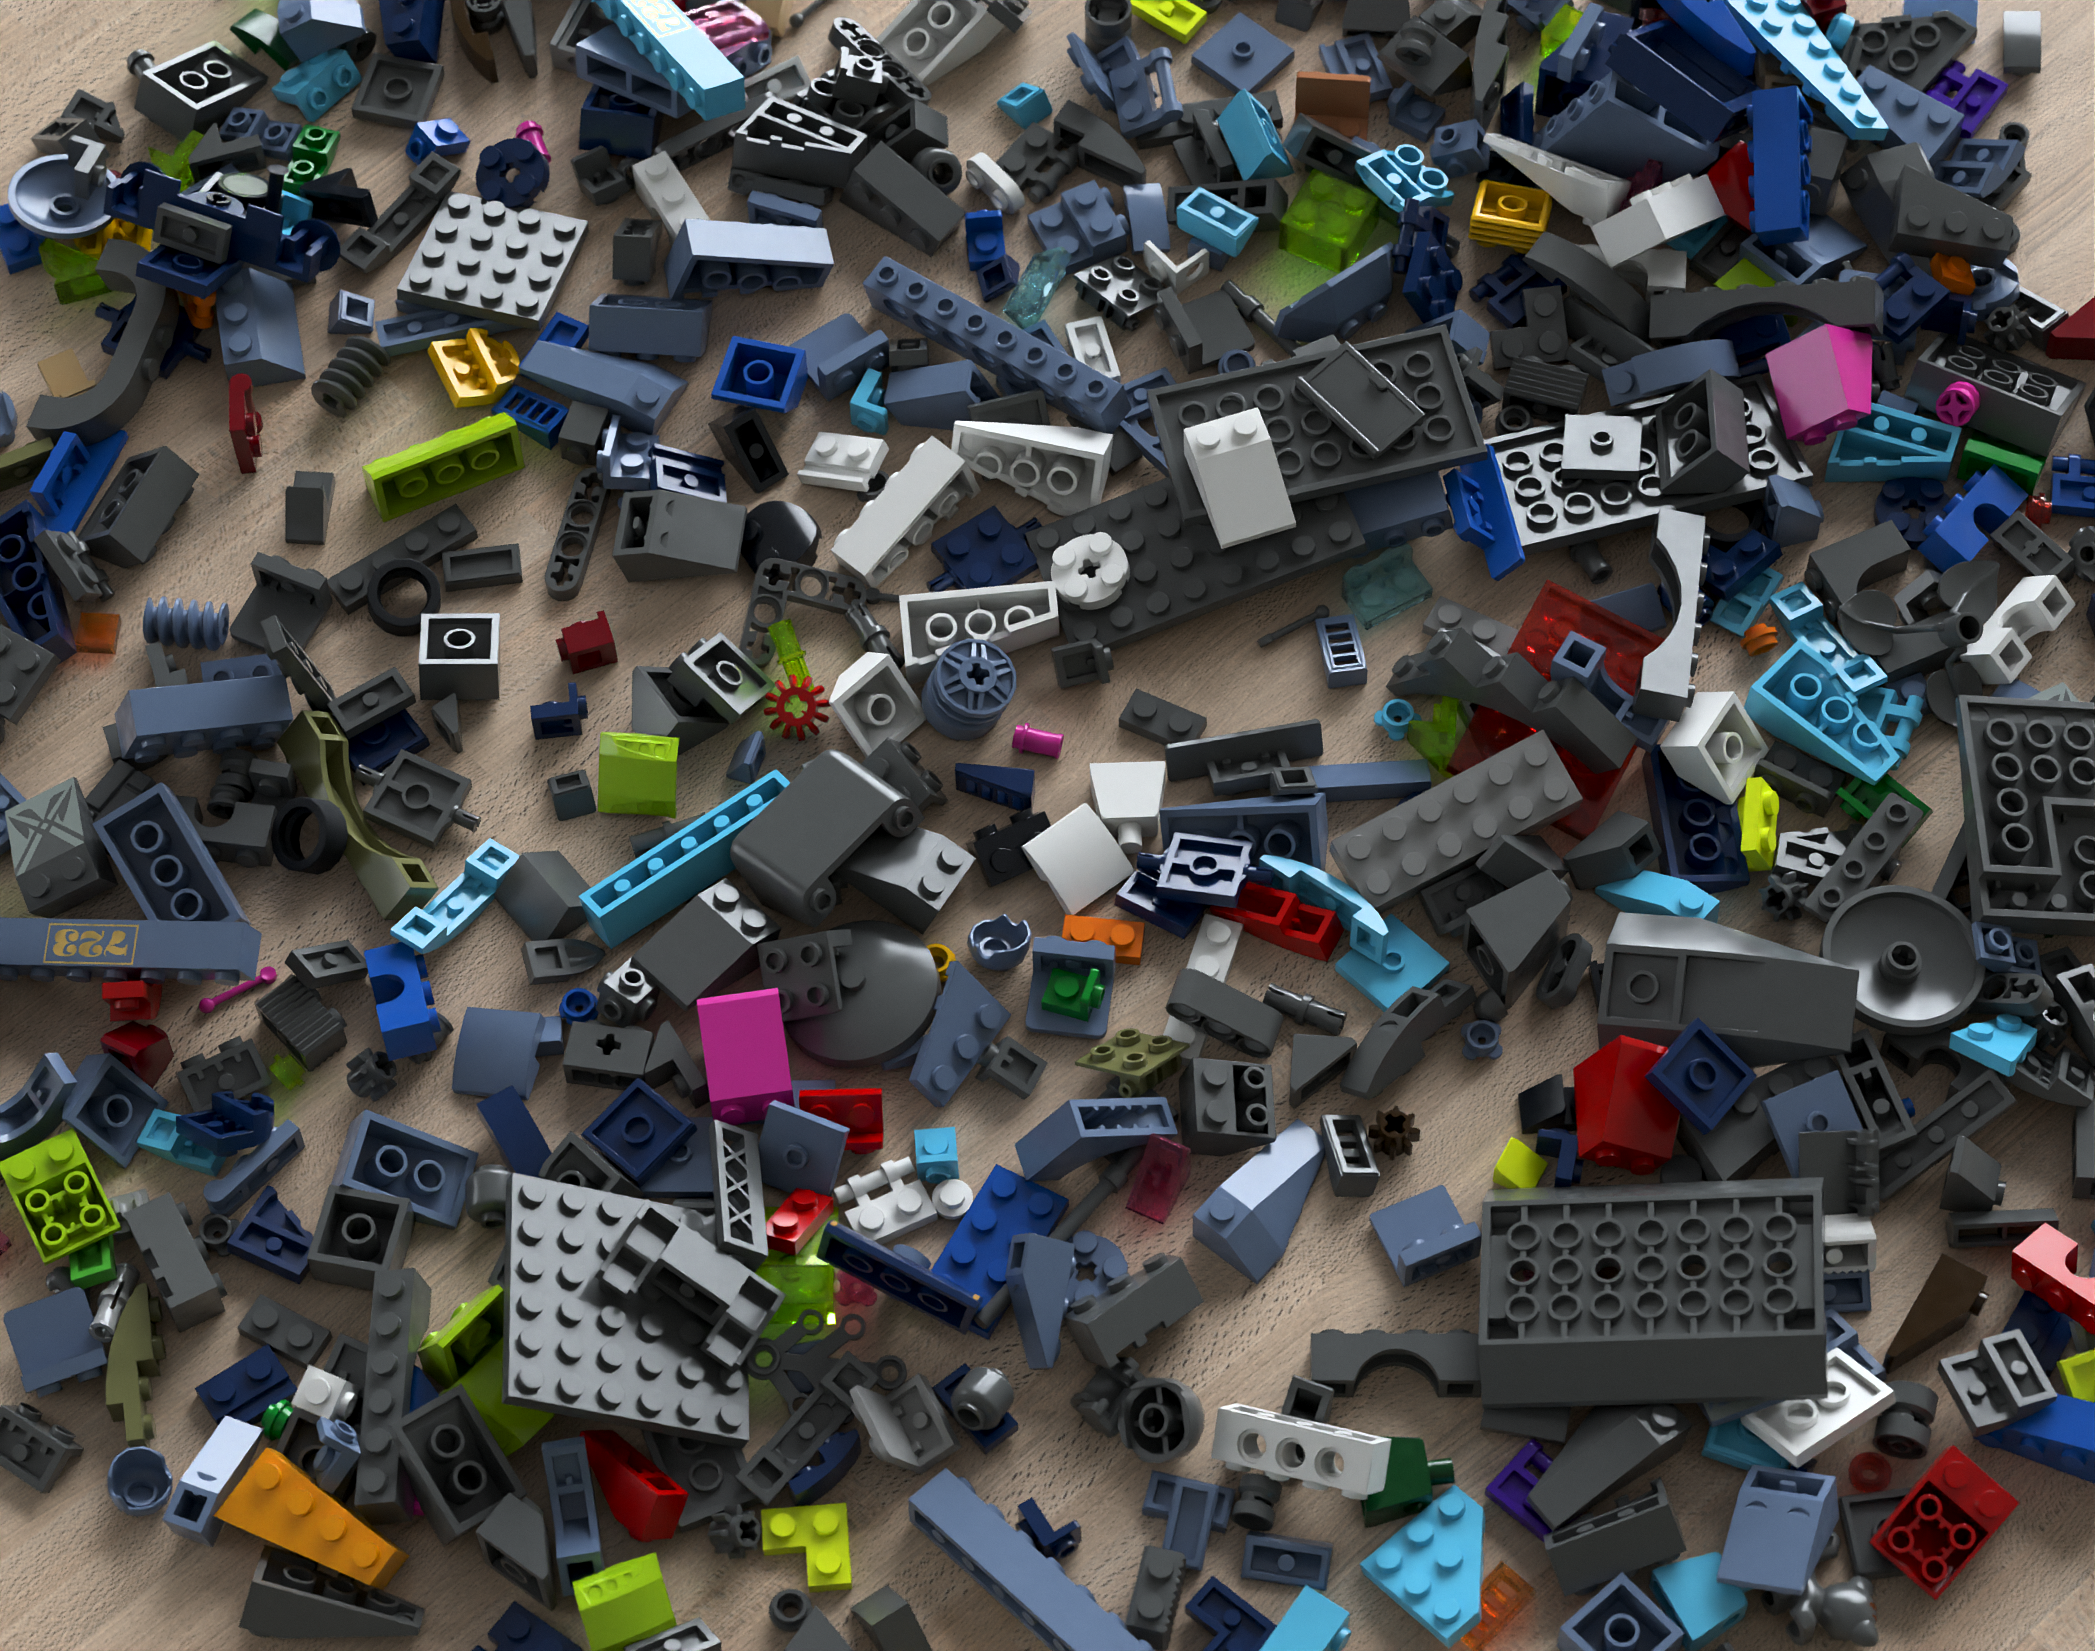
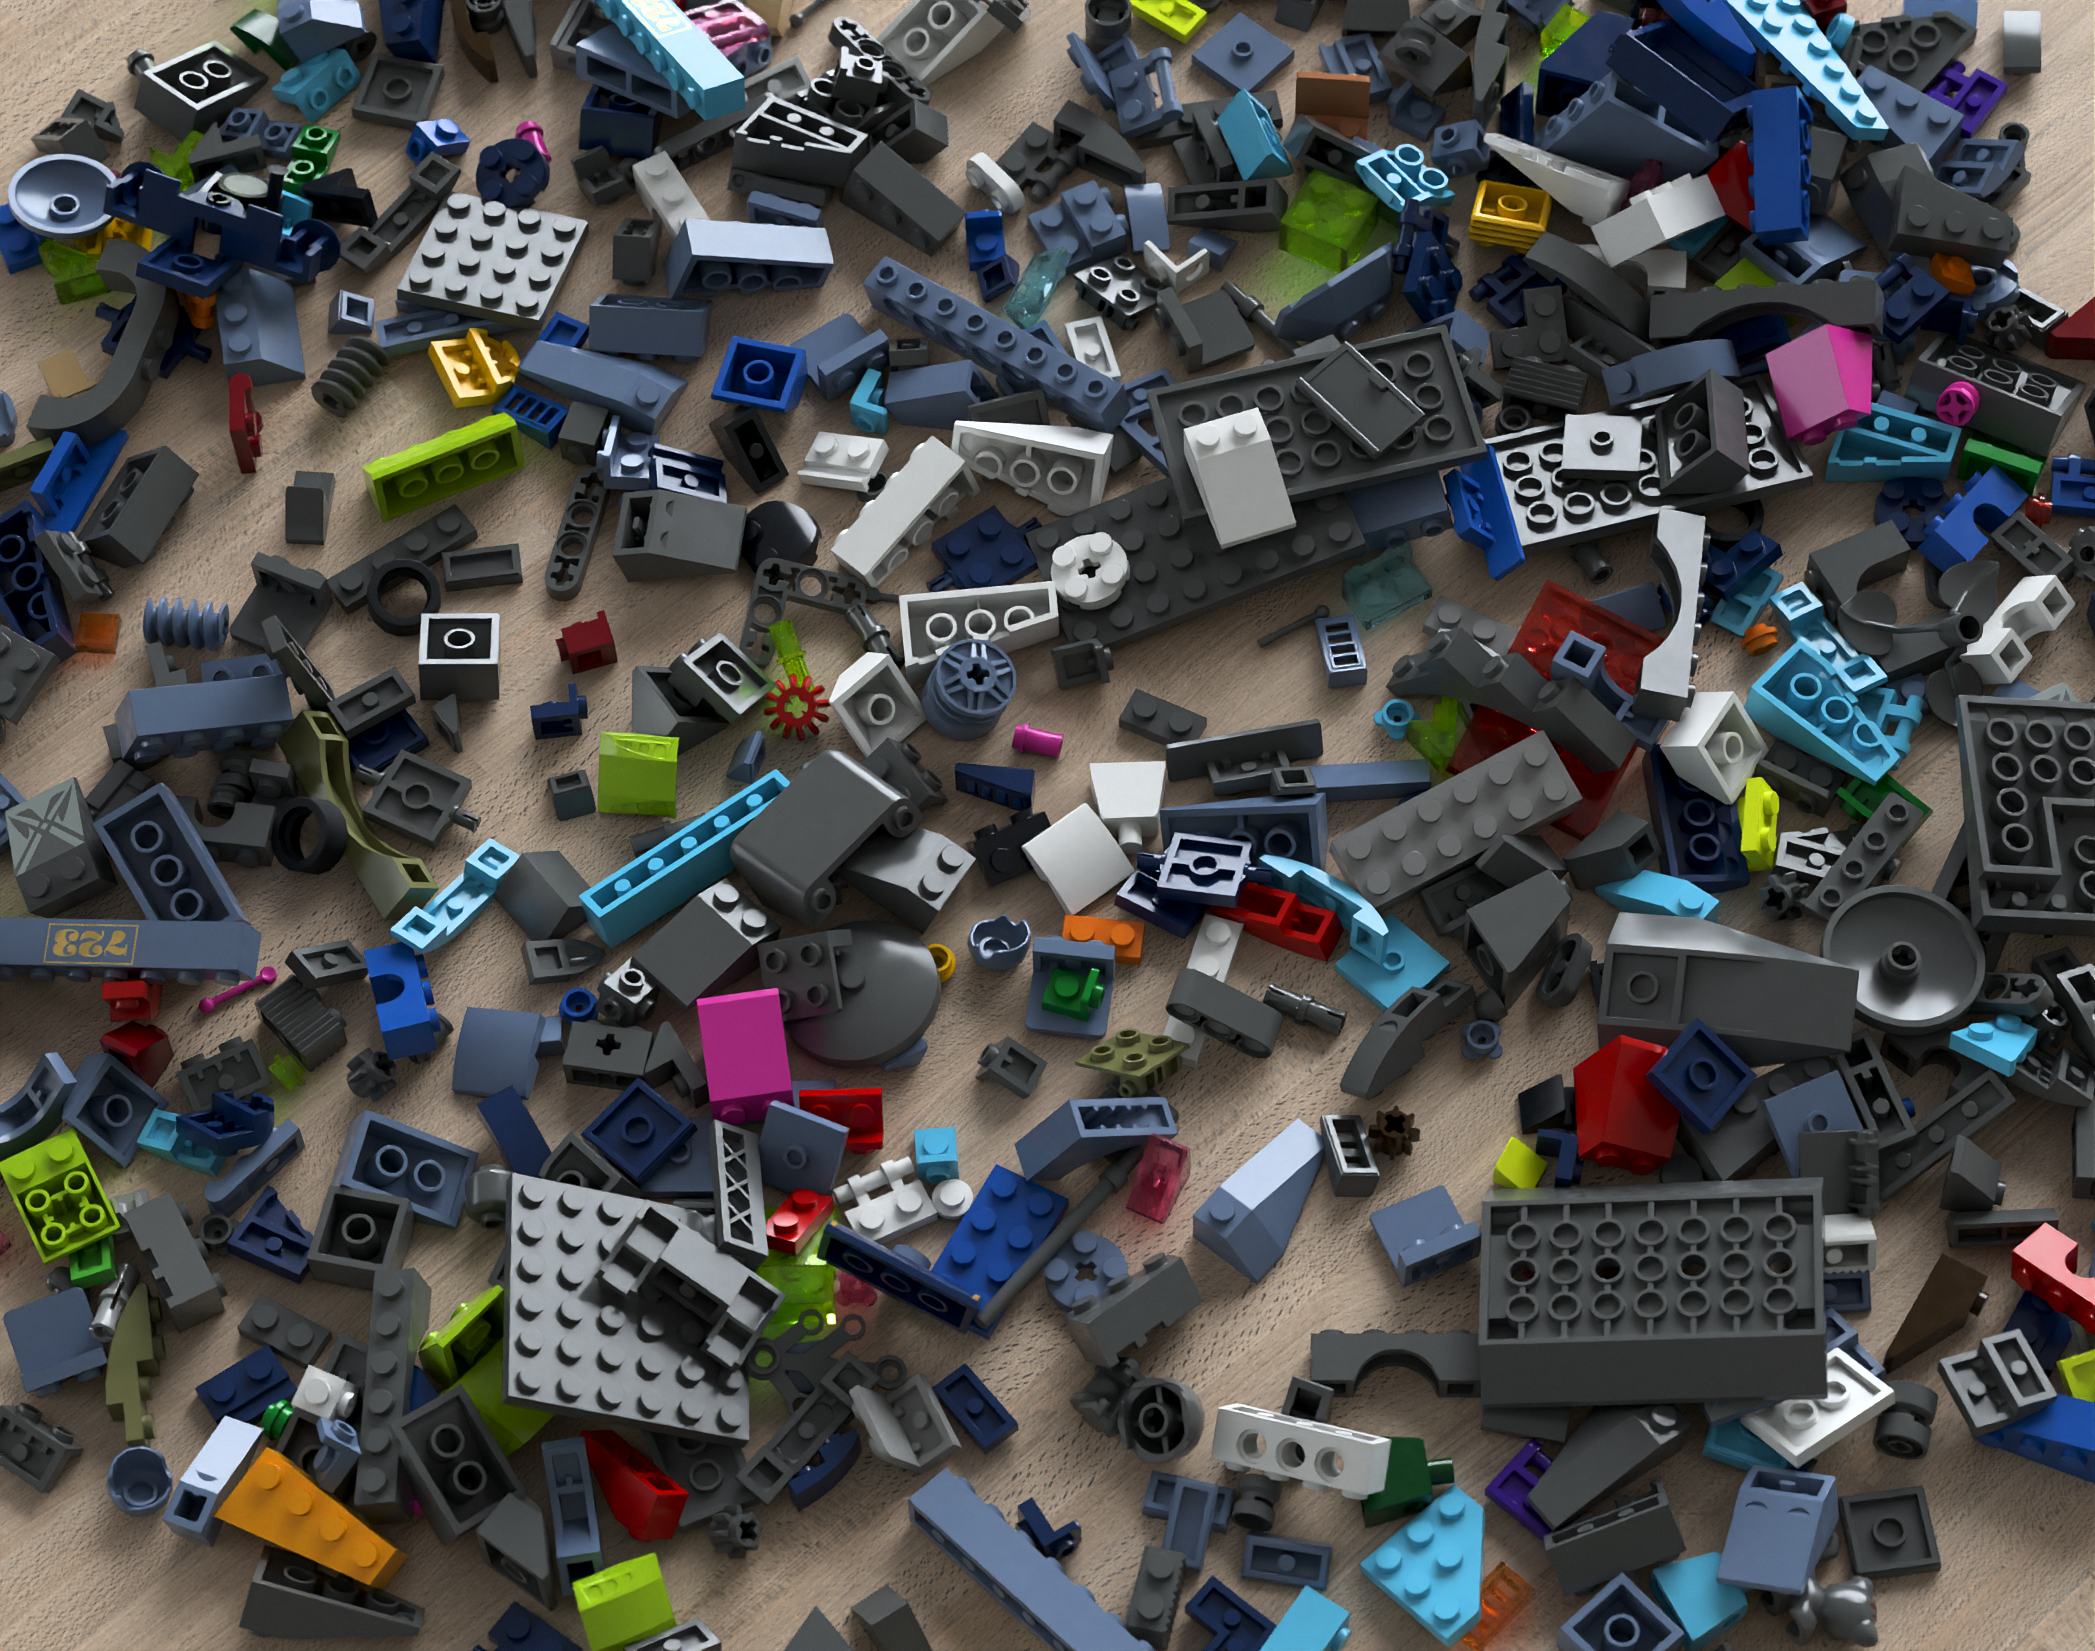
dark grey bracket [68,135,107,200] -> none
dark grey plate [152,202,233,264] -> none
neon yellow plate [761,1503,852,1593] -> none
dark grey plate [769,1589,813,1632] -> none
sand blue wing [909,961,1011,1107] -> none
dark grey head [911,147,962,195] -> none
dark grey head [951,1367,1014,1431] -> none
medium azure slope [996,83,1052,129] -> none
sand blue slope [1005,1233,1076,1370] -> none
medium azure slope [1176,187,1259,258] -> none
dark grey slope [1179,1057,1276,1157] -> none
sand blue plate [1218,349,1256,374] -> none
dark grey slope [1289,1034,1357,1109] -> none
sand blue plate [1556,2,1606,83] -> none
sand blue slope [1763,474,1824,548] -> none
clear red plate [1848,1452,1892,1493] -> none
red slope [1868,1445,2020,1601] -> none
dark grey bracket [1893,569,1943,626] -> none
sand blue slope [1971,921,2042,977] -> none

